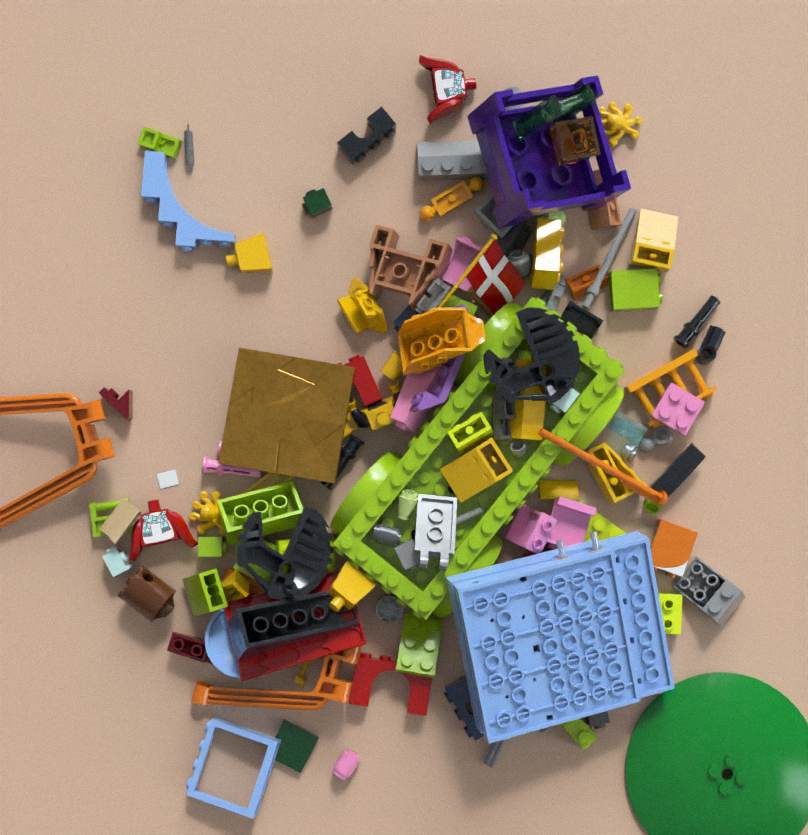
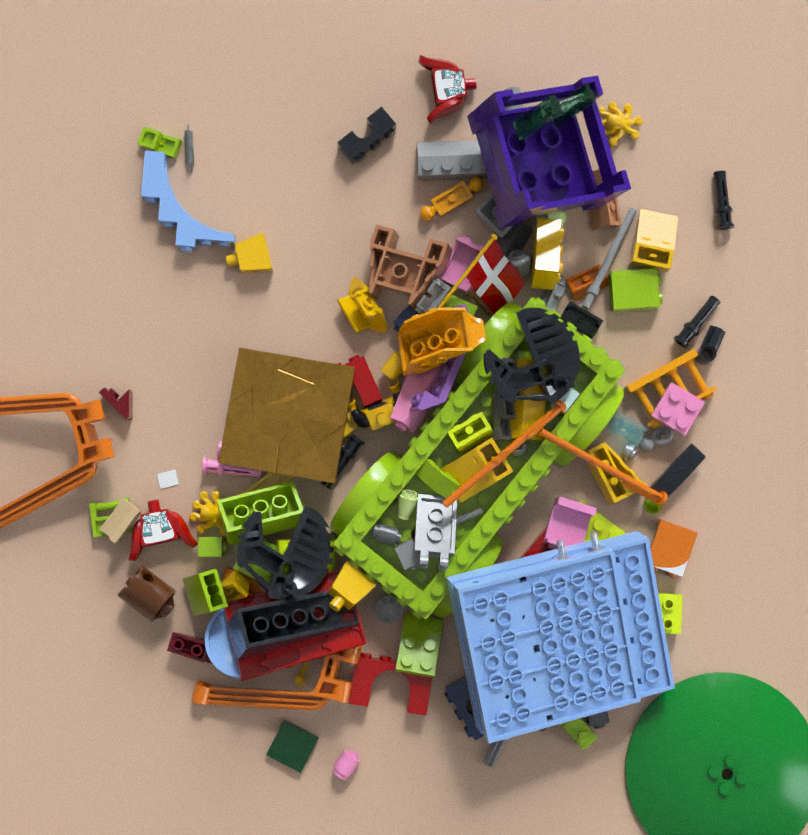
light aqua brick [102,546,134,577] -> none
light blue window [186,717,281,819] -> none
dark green brick [301,188,333,218] -> none
bright pink panel [502,504,558,554] -> none
yellow slope [539,480,579,500] -> none
clear orange slope [549,116,601,166] -> none
light grey slope [672,556,745,627] -> none
none -> lime slope [416,459,461,498]
none -> orange bar [442,400,566,508]
none -> black pin [713,171,734,230]

